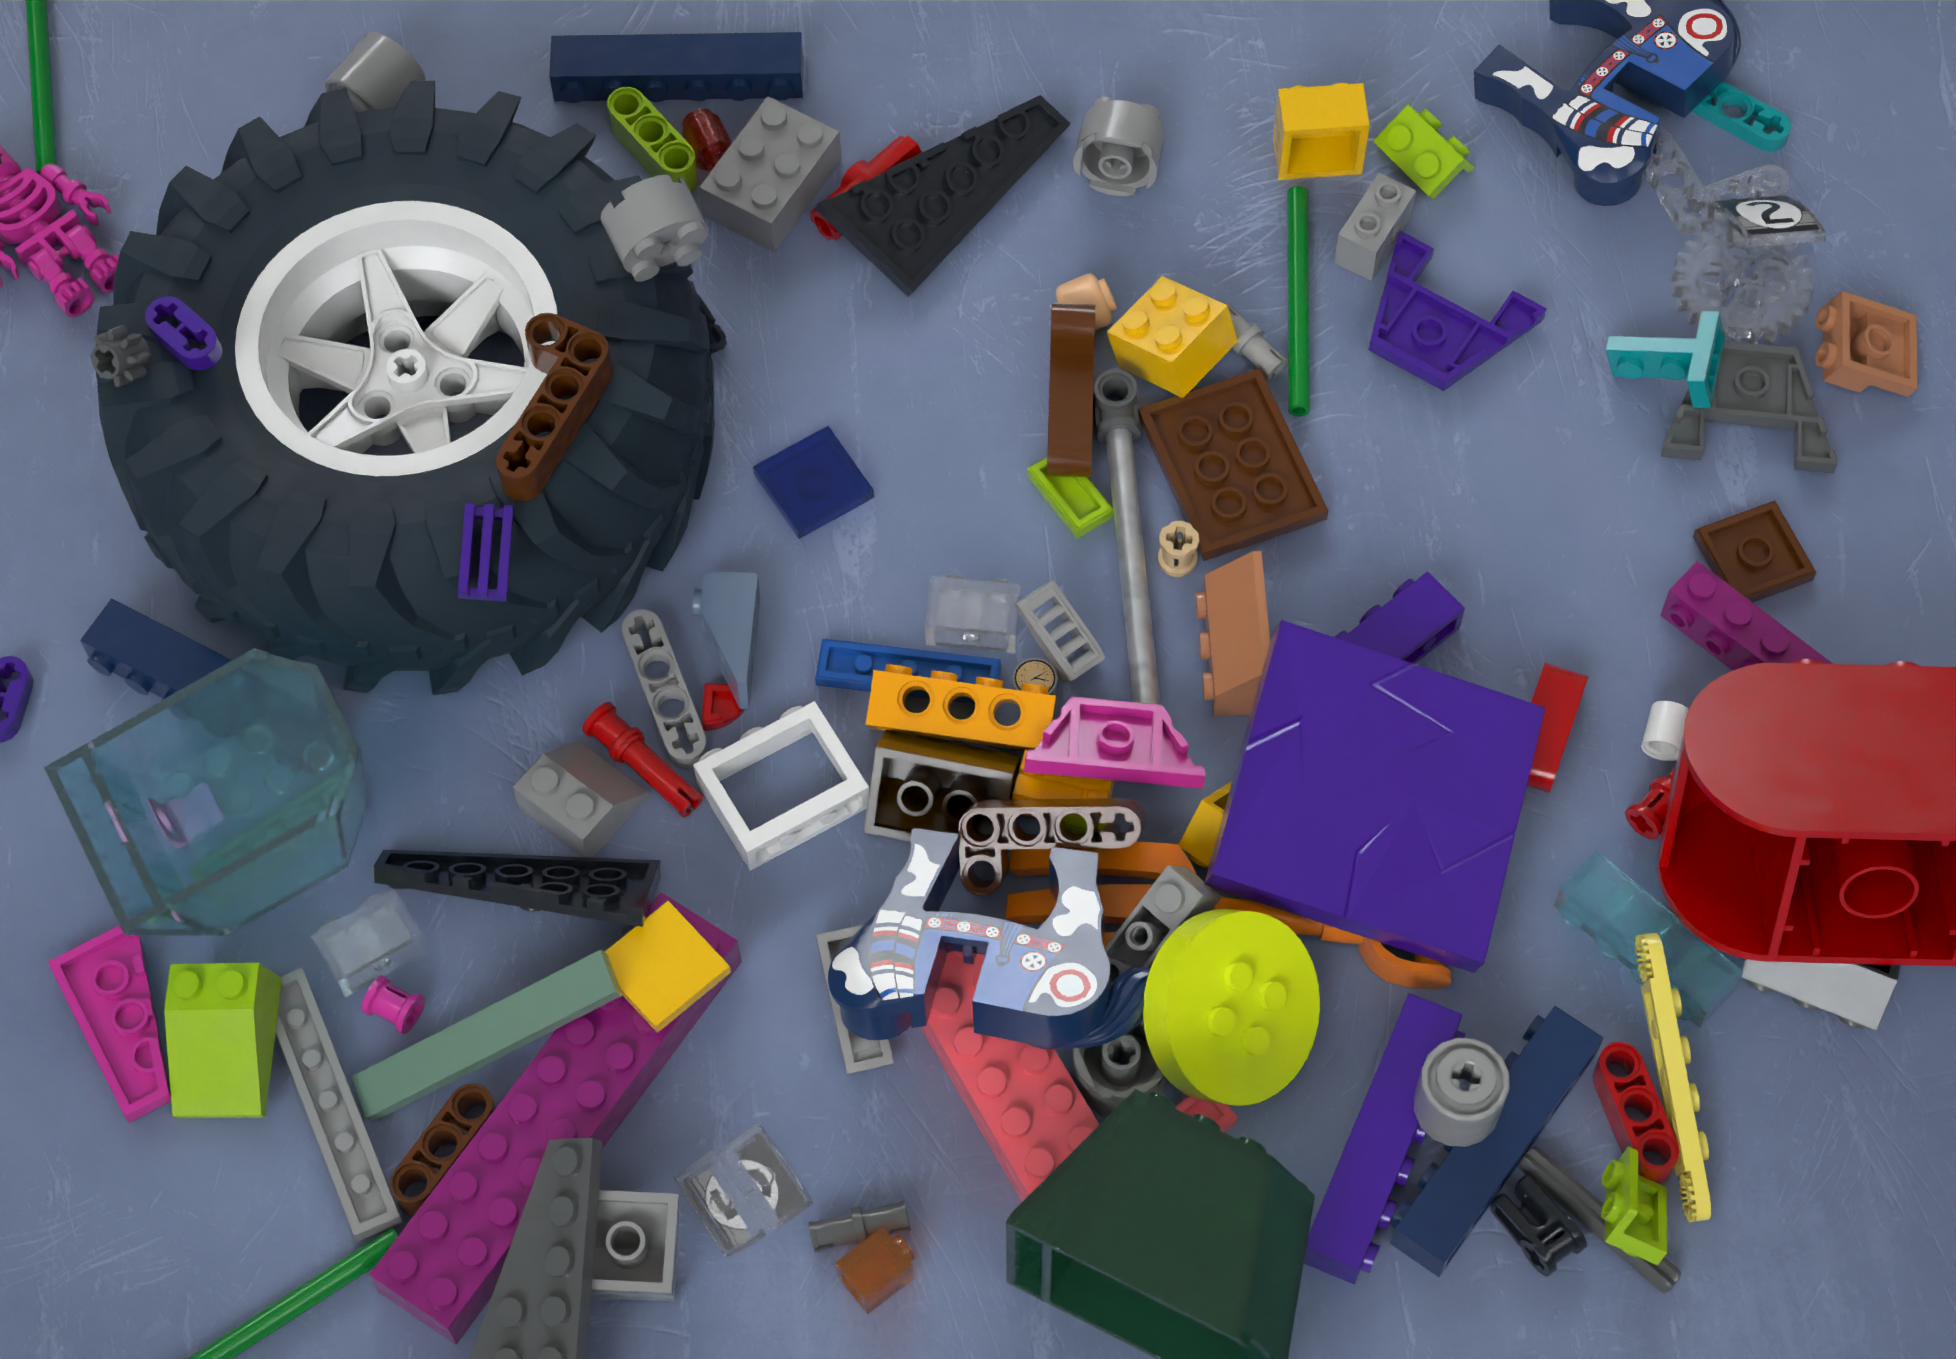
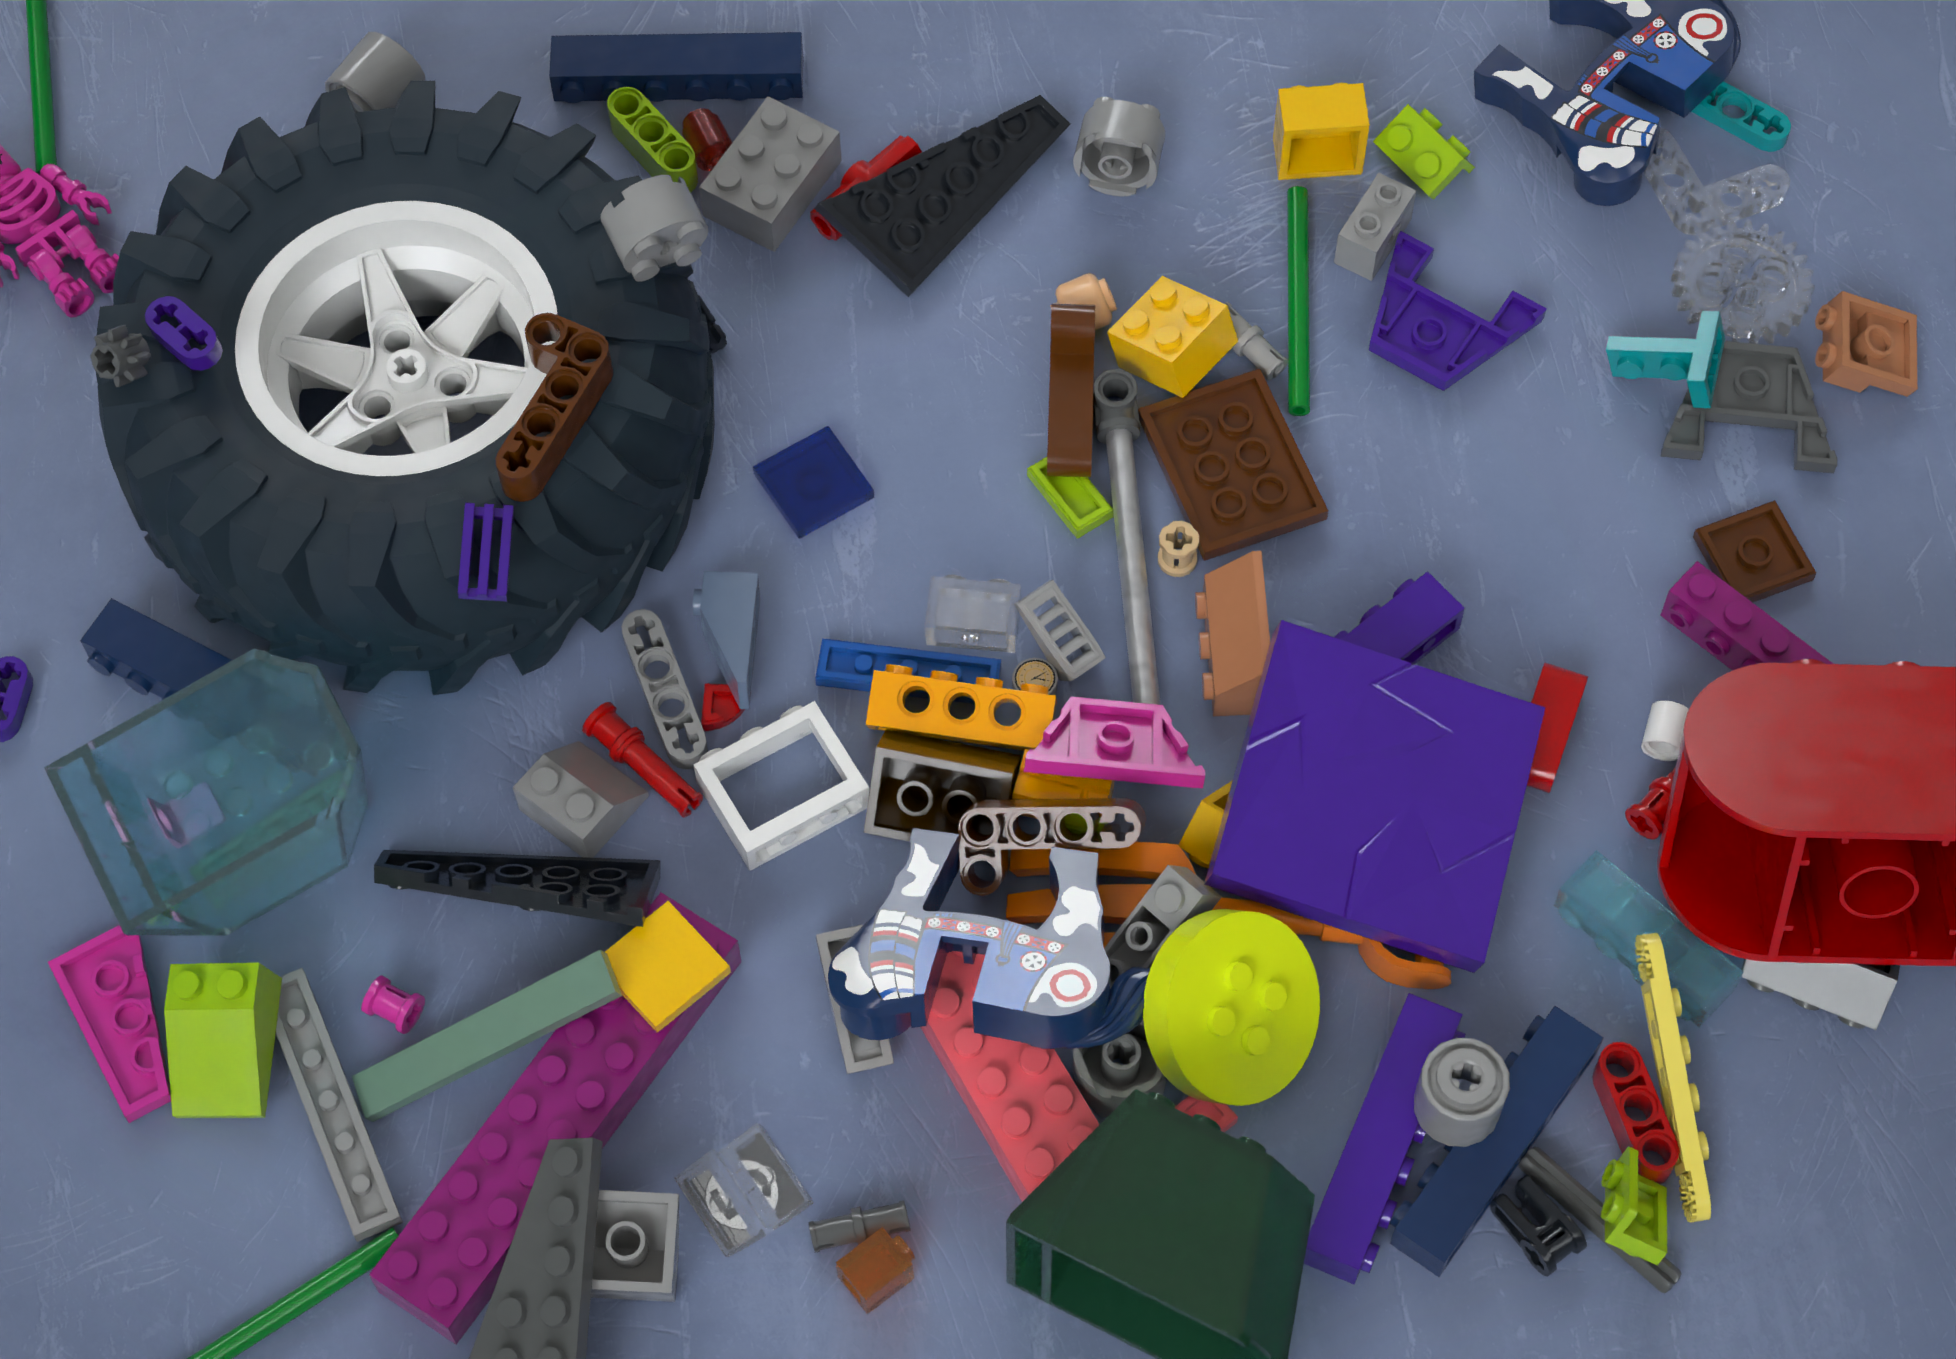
clear brick [311,889,428,998] -> none
reddish brown beam [390,1083,496,1217] -> none
slope [1708,195,1826,247] -> none

